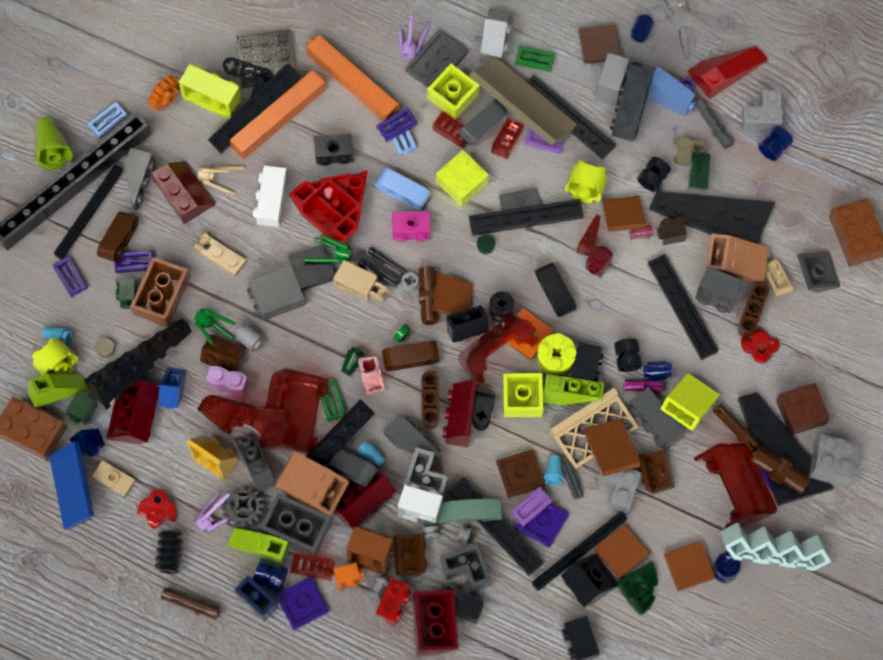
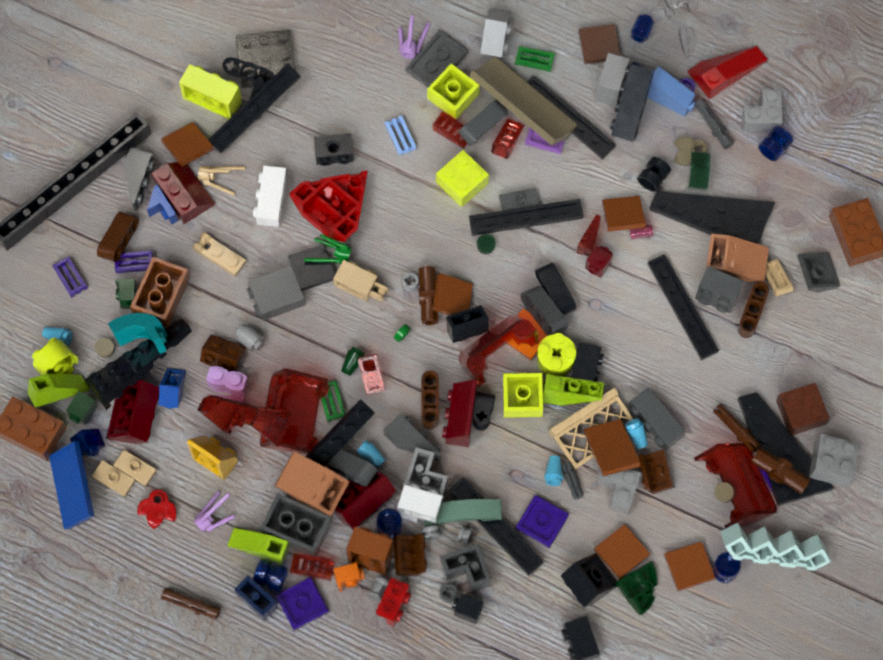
lime cone [35,117,73,170] -> none
black axle [54,165,123,259] -> none
light blue tile [87,102,128,139] -> none
orange gear [148,74,180,112] -> none
black piece [155,530,183,574] -> none
green plant [194,308,236,344] -> none
dark grey gear [221,485,264,529] -> none
orange brick [230,70,326,160] -> none
dark grey slope [234,432,276,492] -> none
orange brick [306,35,399,121] -> none
black piece [357,247,407,287] -> none
light blue beam [375,168,431,210] -> none
dark purple tile [376,108,418,143] -> none
reddish brown beam [382,341,440,371] -> none
dark pink brick [392,211,430,242] -> none
dark red slope [412,590,459,656] -> none
black wheel [489,291,514,324] -> none
reddish brown tile [496,449,546,498] -> none
medium lavender tile [510,486,553,527] -> none
black axle [532,511,627,591] -> none
neon yellow brick [565,161,608,203] -> none
black wheel [614,338,642,372] -> none
magenta axle [624,378,663,392] -> none
clear blue brick [643,360,672,381] -> none
dark brown brick [657,217,687,245] -> none
neon yellow brick [660,373,720,431] -> none
red plate [741,329,779,364] -> none
none -> teal arch [108,313,168,354]
none -> tan plate [113,450,157,487]
none -> slope [147,185,178,225]
none -> dark orange tile [161,122,213,167]
none -> clear blue wheel [376,508,402,539]
none -> dark grey beam [521,286,568,336]
none -> medium azure cone [625,418,648,449]
none -> dark tan tile [714,482,735,503]

